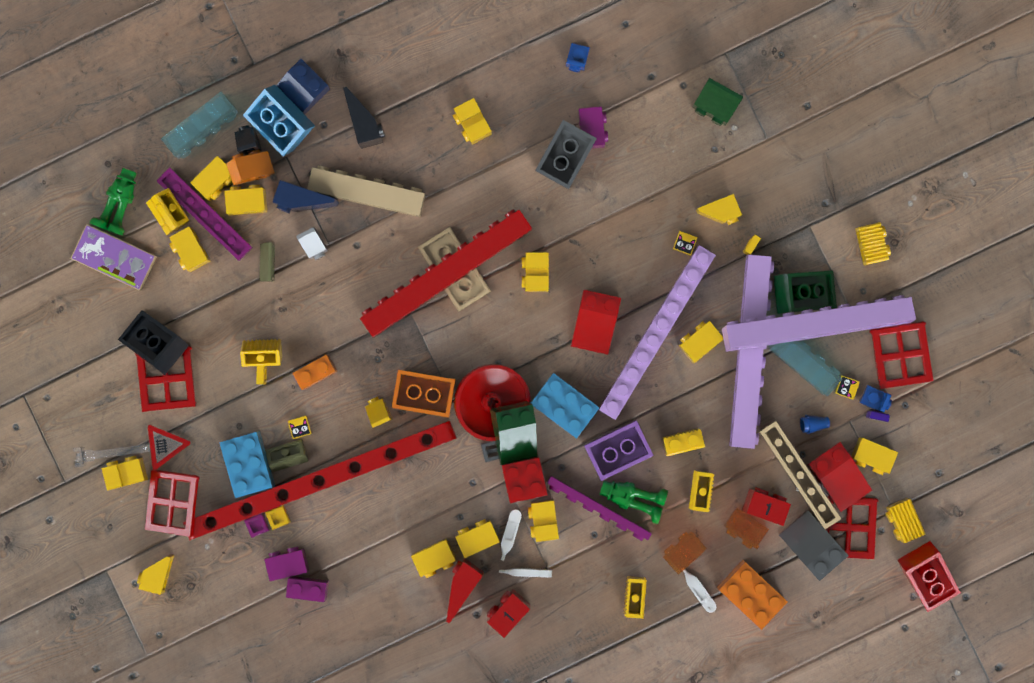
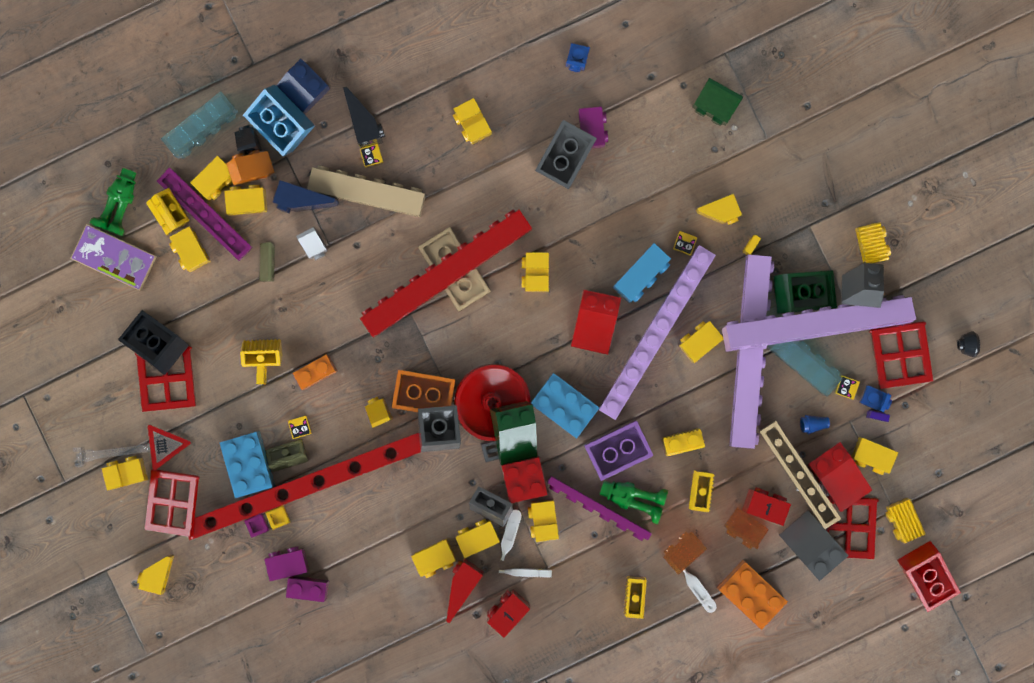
none -> tile [360,144,384,168]
none -> dark grey slope [418,405,461,452]
none -> flat silver brick [469,486,513,527]
none -> dark azure brick [612,243,671,303]
none -> dark grey slope [842,263,884,308]
none -> black cone [957,331,980,357]

